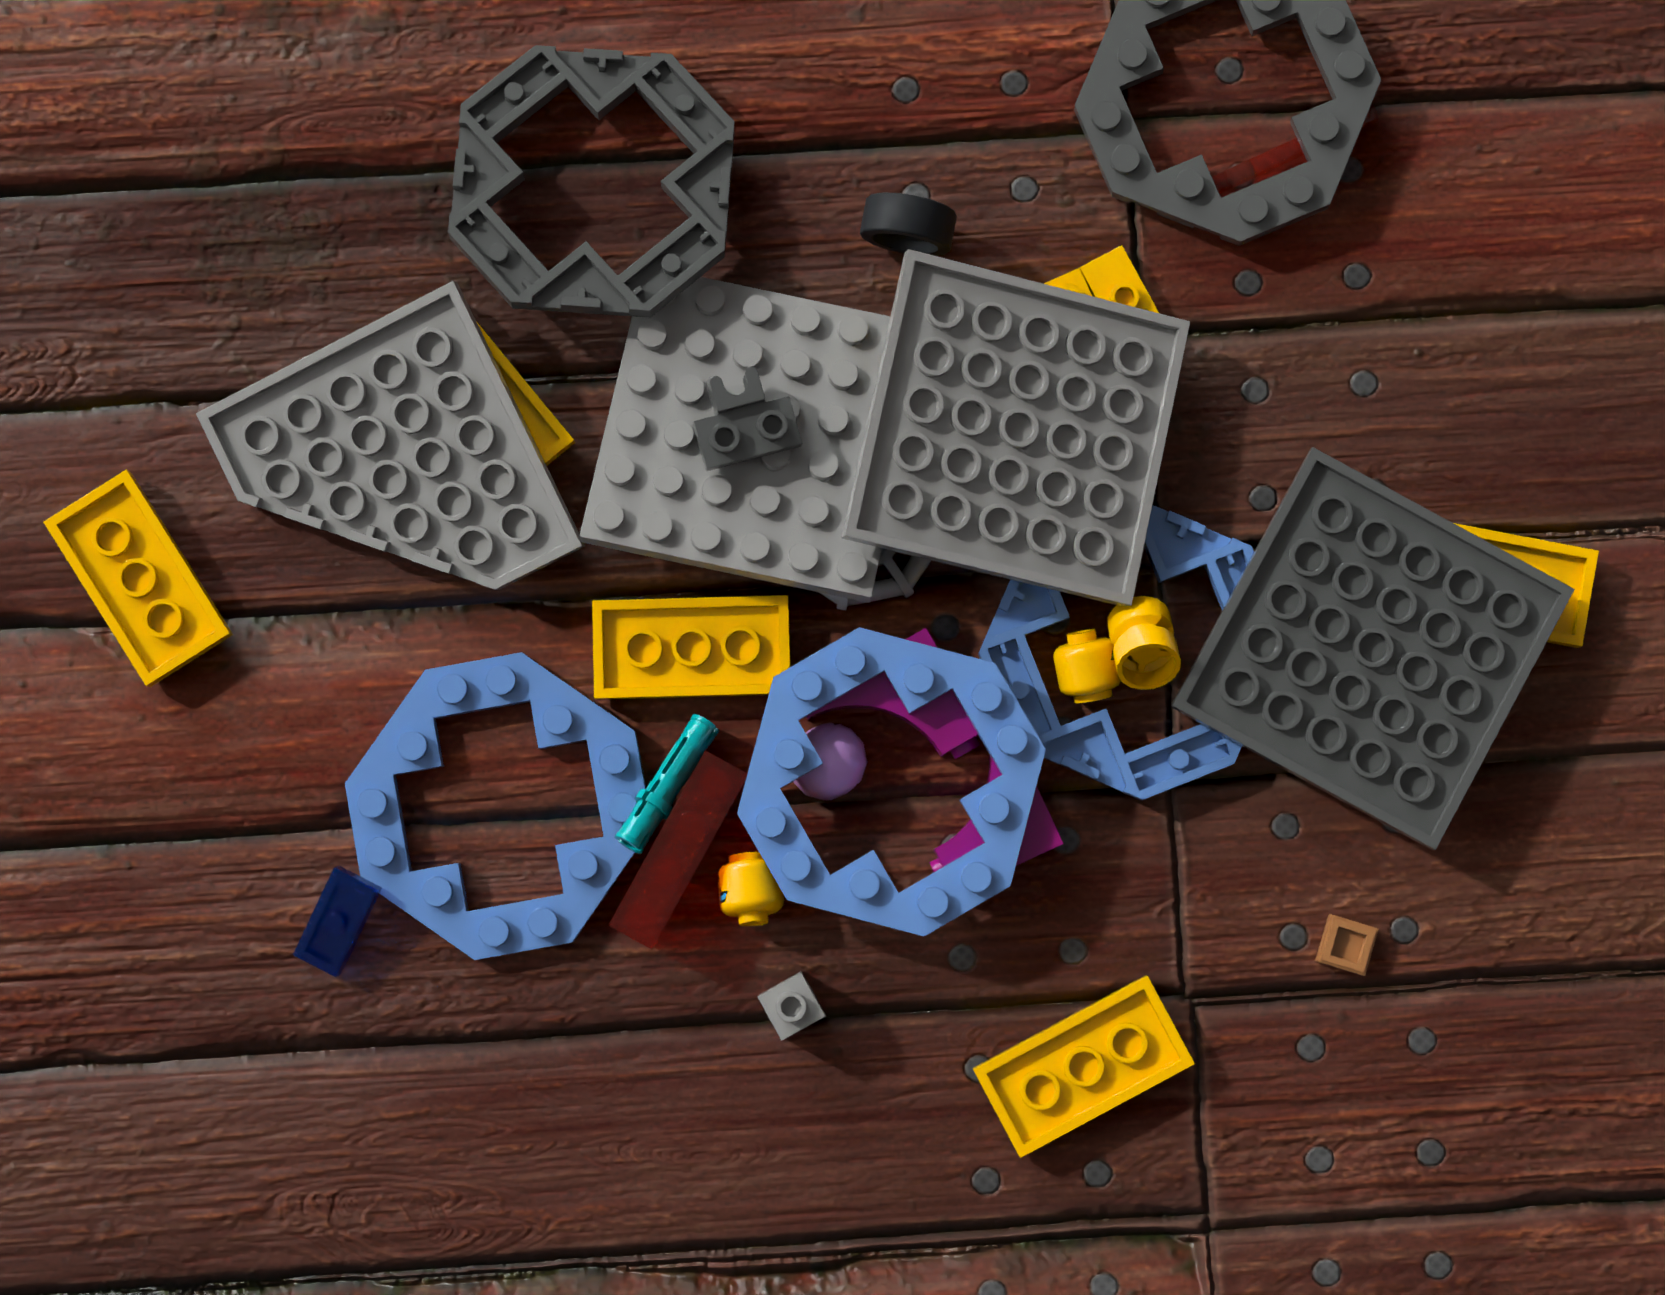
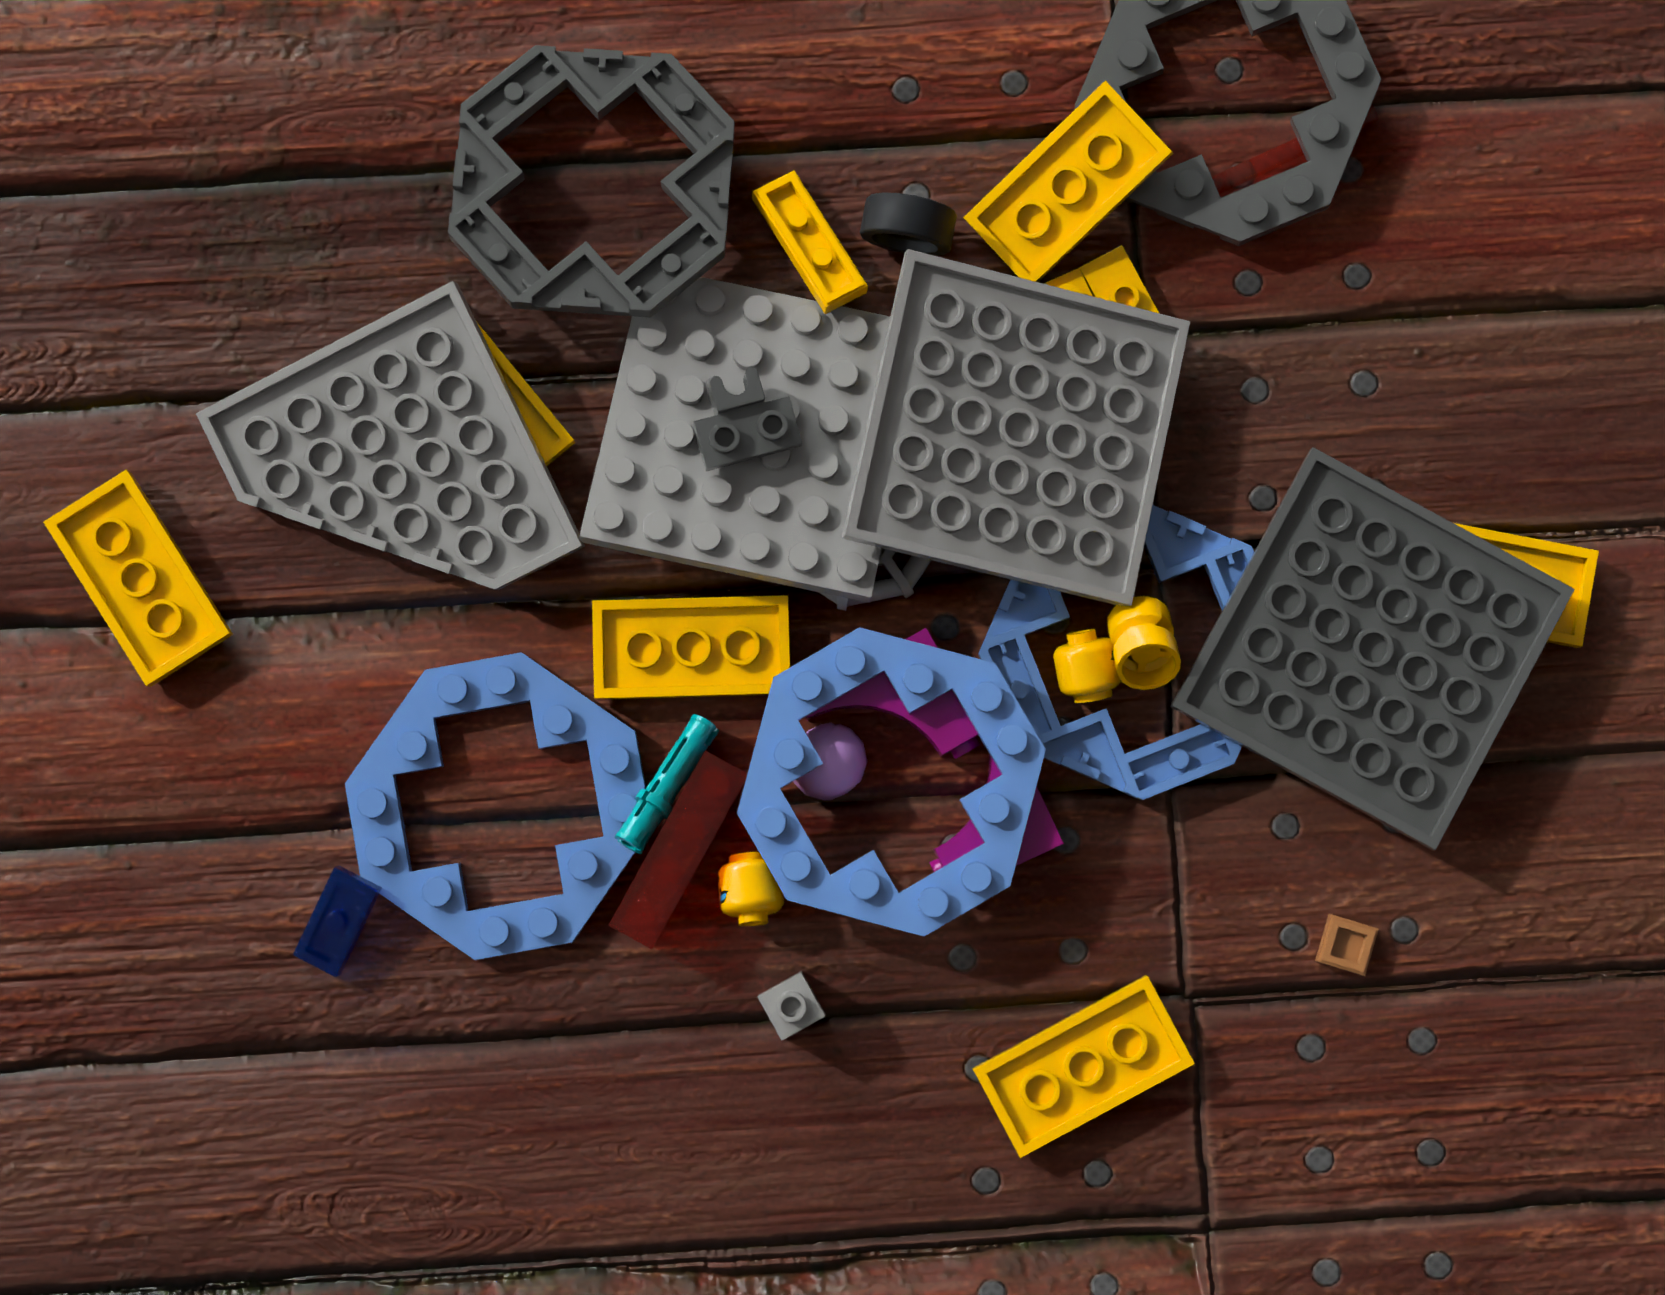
none -> yellow tile [752,170,868,314]
none -> yellow plate [963,80,1173,282]

